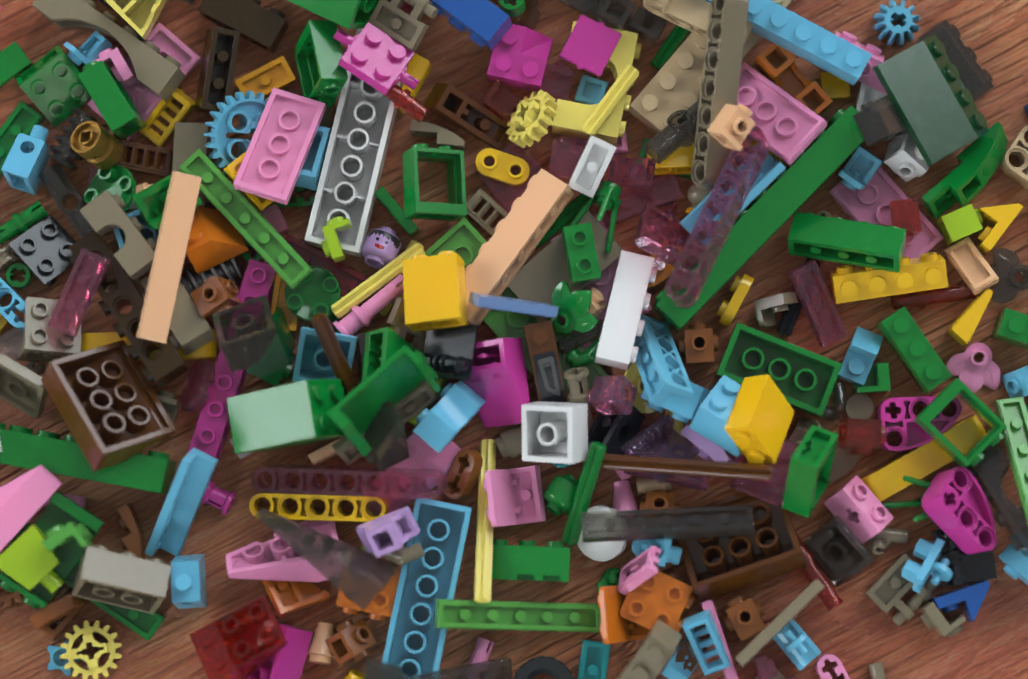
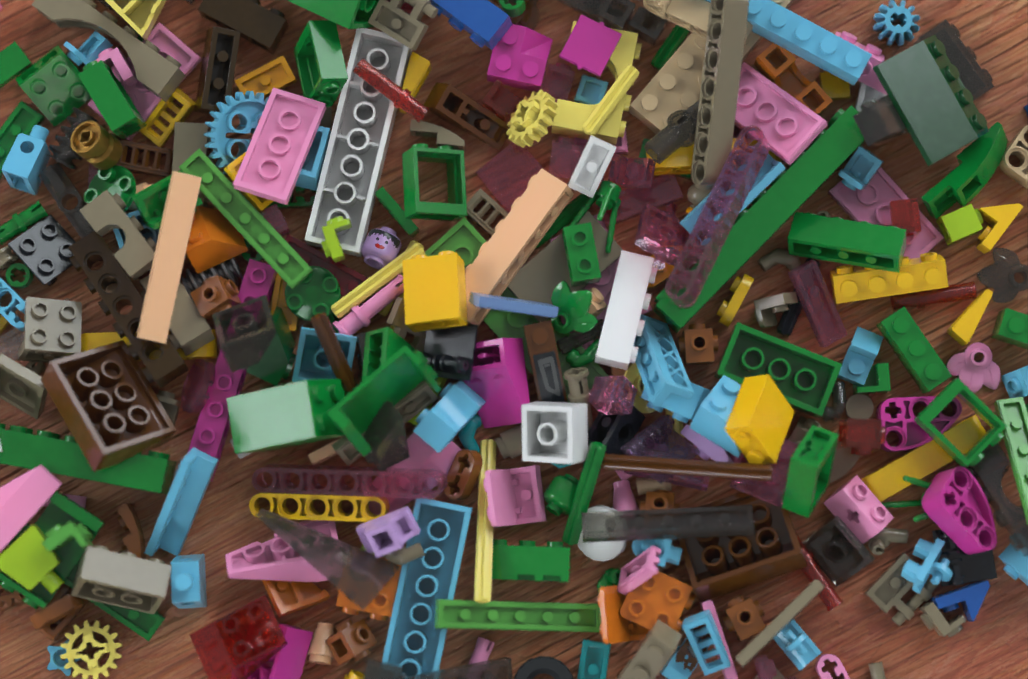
clear pink plate [48,248,110,338] -> none
dark pink bush [201,481,237,516] -> none
plate [333,22,420,95] -> none
yellow plate [476,148,529,186] -> none
light nougat brick [707,104,756,151] -> none
white brick [884,132,929,182] -> none
light nougat tile [944,237,999,295] -> none
none -> teal arm [458,414,482,452]
none -> dark tan arm [758,248,801,272]

